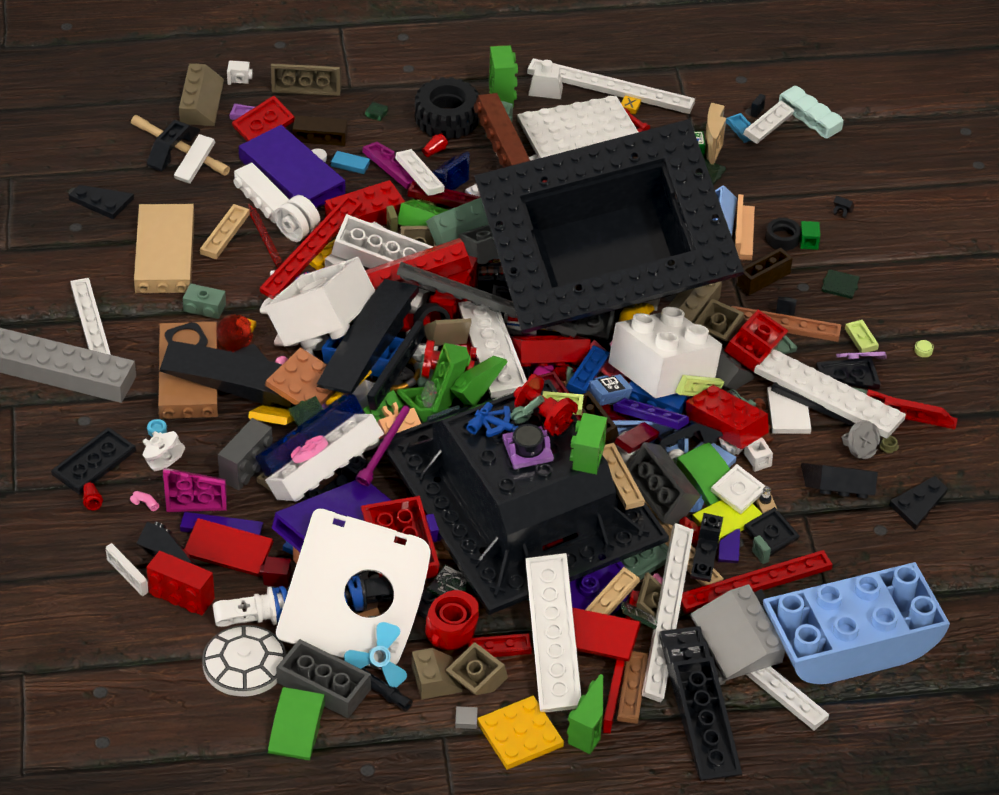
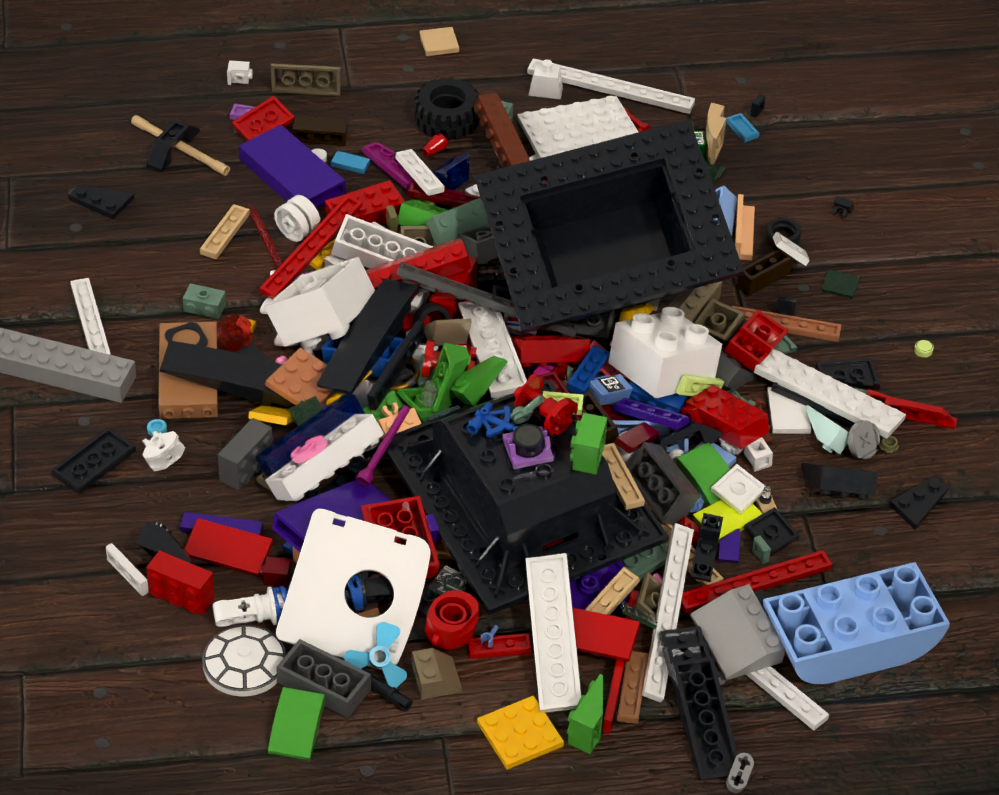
red cone [83,483,103,511] -> none
bright pink arm [130,491,159,512] -> none
tan brick [134,204,194,293] -> none
dark pink wedge [163,468,227,512] -> none
white tile [174,134,216,184] -> none
dark tan slope [179,63,224,126] -> none
white brick [233,163,289,223] -> none
clear green tile [365,102,388,121] -> none
dark tan slope [446,642,508,695] -> none
light grey tile [455,706,478,729] -> none
bright green brick [489,45,518,107] -> none
yellow tile [621,96,641,114] -> none
white plate [743,101,794,144] -> none
light aqua brick [779,86,843,139] -> none
green brick [800,221,820,250] -> none
lavender piece [836,352,887,359] -> none
yellowish green plate [845,320,879,353] -> none
none -> tan tile [419,27,459,56]
none -> medium blue hand [480,625,499,647]
none -> red tile [681,406,703,424]
none -> light grey beam [726,753,754,793]
none -> white tile [773,232,810,266]
none -> light aqua slope [805,405,849,454]

